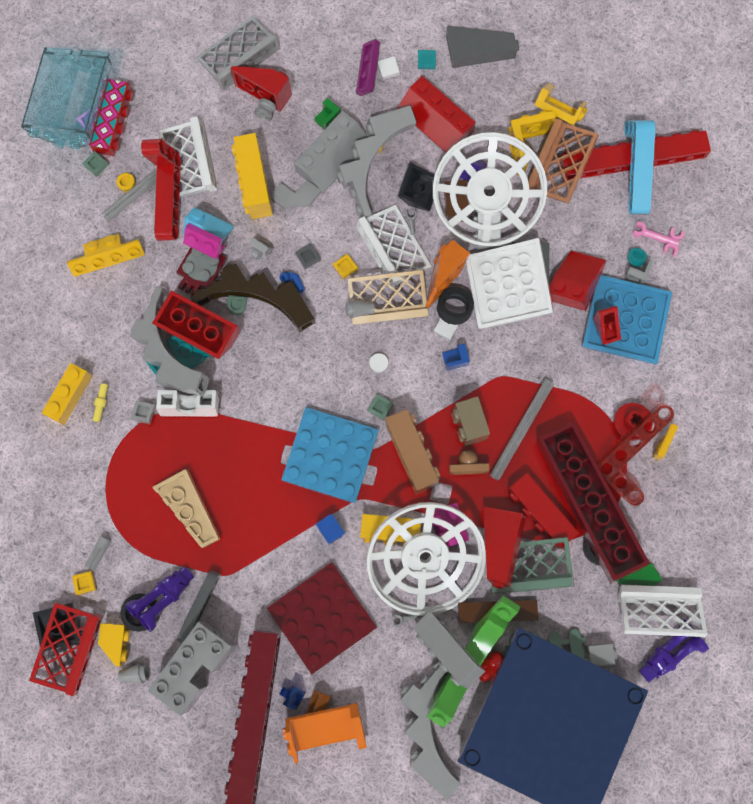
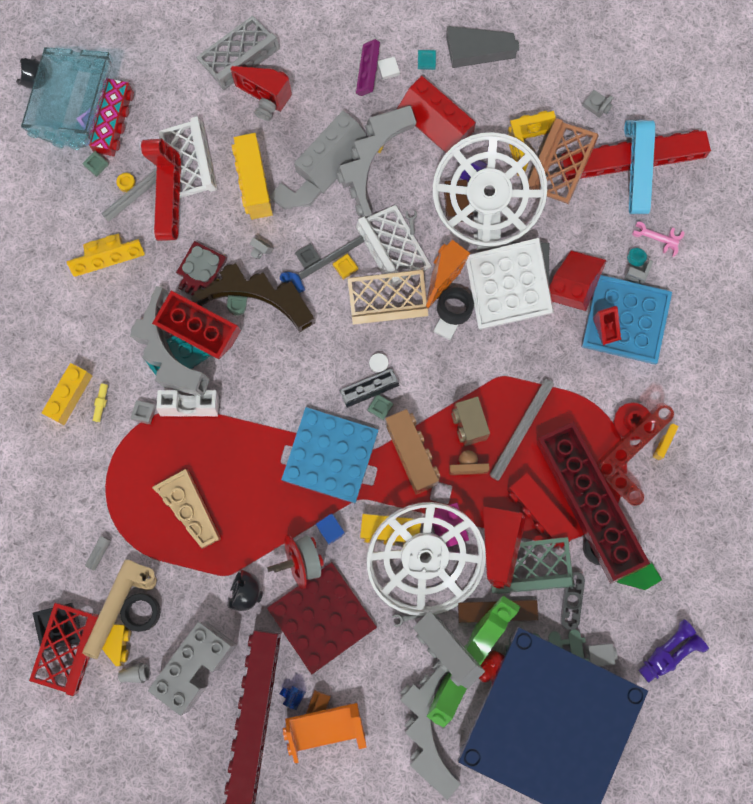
yellow tile [72,571,97,595] -> none
dark purple piece [125,567,194,632] -> none
dark grey beam [177,570,221,643] -> none
medium azure slope [183,207,234,242] -> none
dark pink bracket [183,223,225,259] -> none
green panel [314,98,341,130] -> none
light grey cone [345,299,374,318] -> none
black slope [397,162,441,212] -> none
blue panel [442,343,470,371] -> none
yellow panel [534,83,588,125] -> none
white fence [618,585,708,637] -> none
none -> black helmet [16,55,47,89]
none -> tan axle [82,560,157,659]
none -> black cylinder [227,570,263,611]
none -> piece [267,535,324,589]
none -> dark grey bar [298,236,364,280]
none -> tile [339,368,400,408]
none -> dark grey beam [560,572,585,630]
none -> light grey bracket [582,90,614,118]

